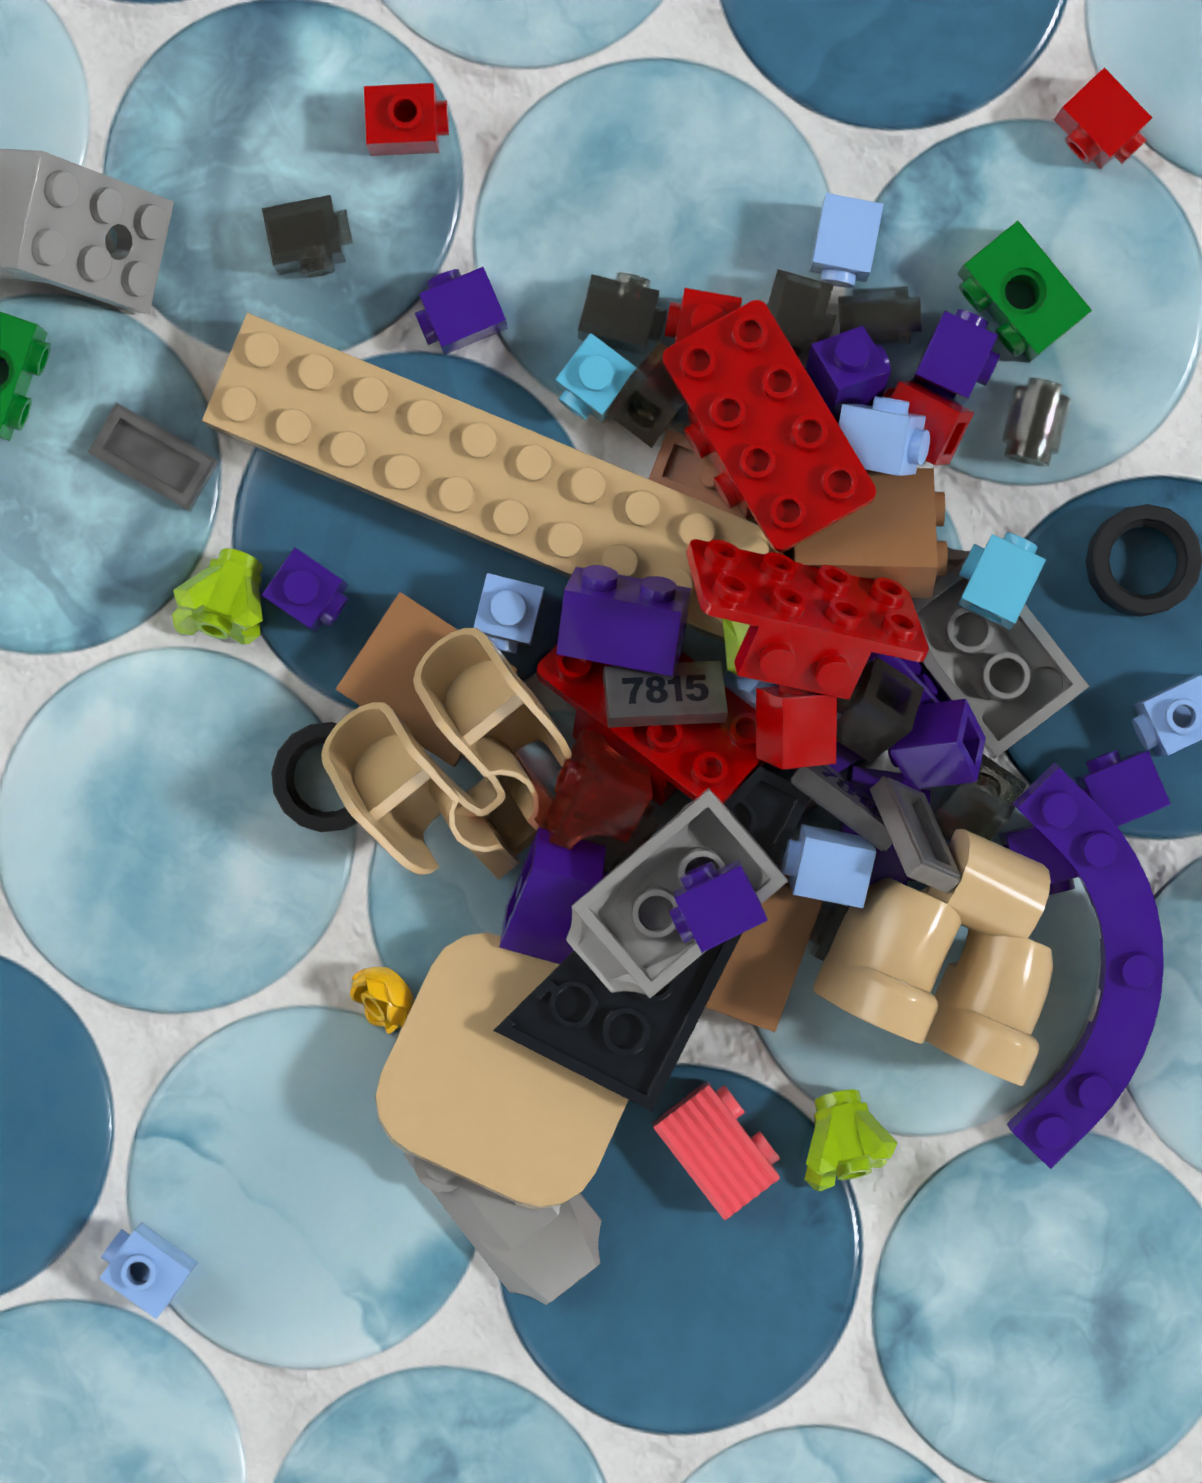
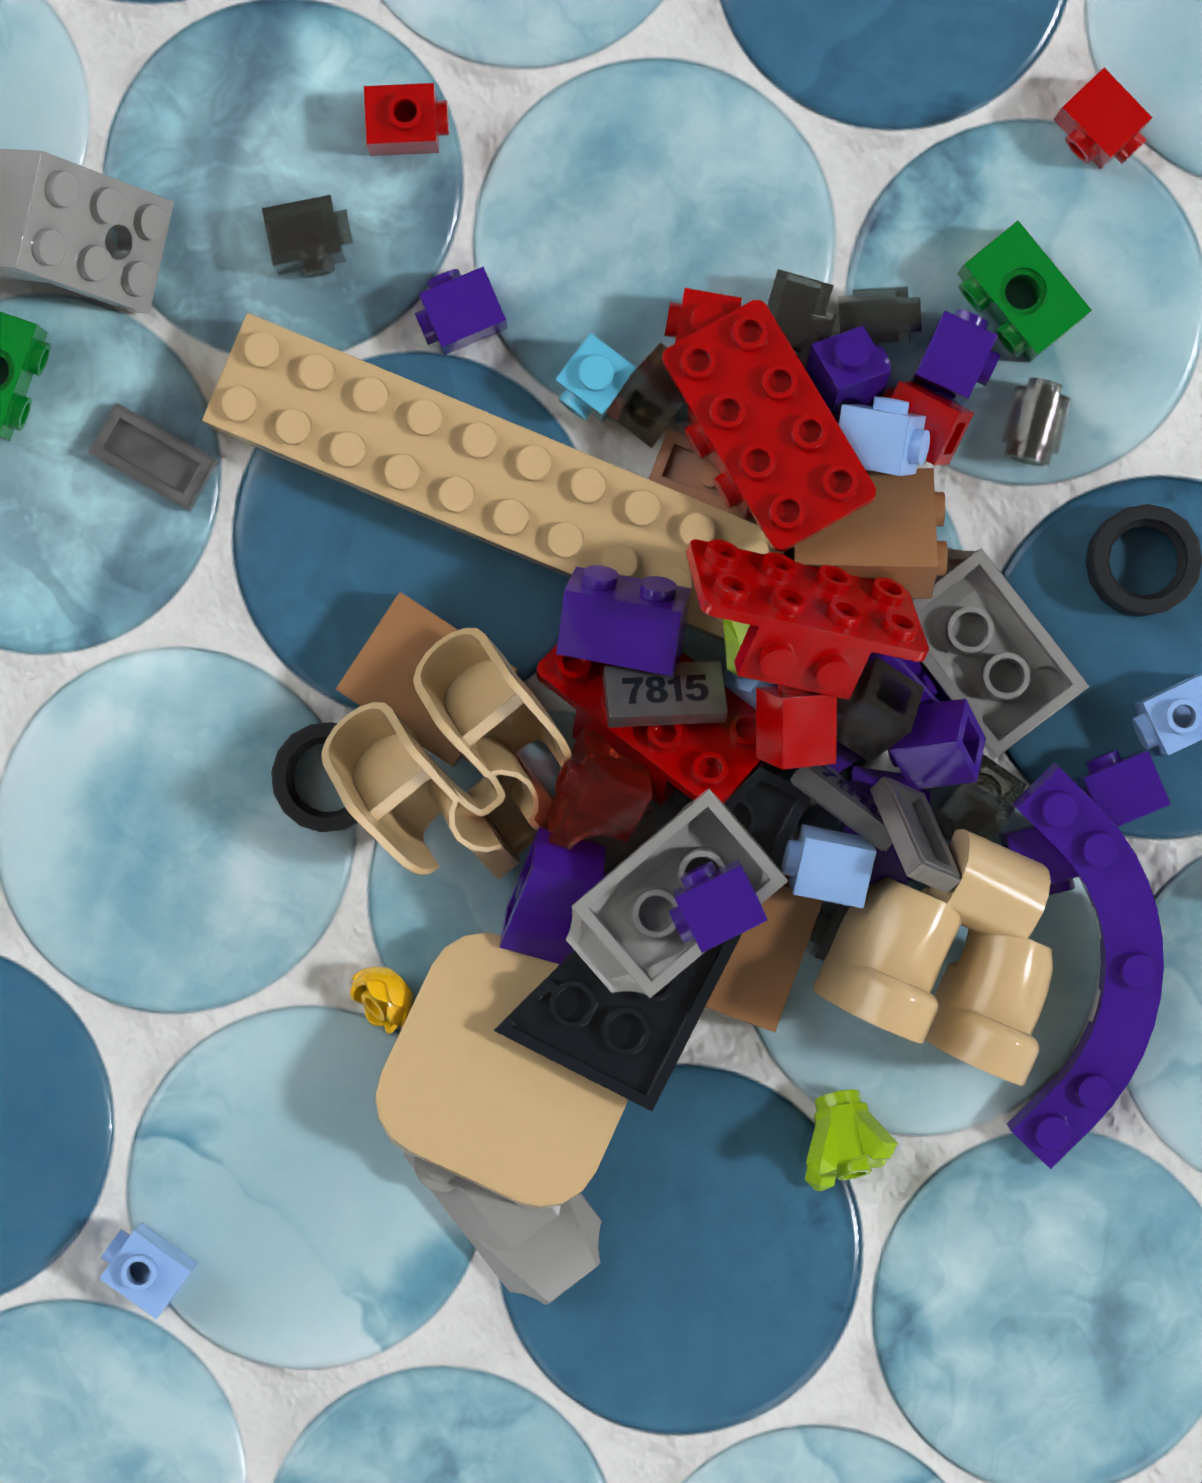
lime rock [172,548,263,644] -> none
dark purple brick [262,547,349,632] -> none
light blue brick [473,573,545,654] -> none
clear smoke brick [578,272,668,356] -> none
coral brick [652,1081,781,1221] -> none
light blue brick [809,193,884,288] -> none
medium azure brick [957,532,1046,630] -> none

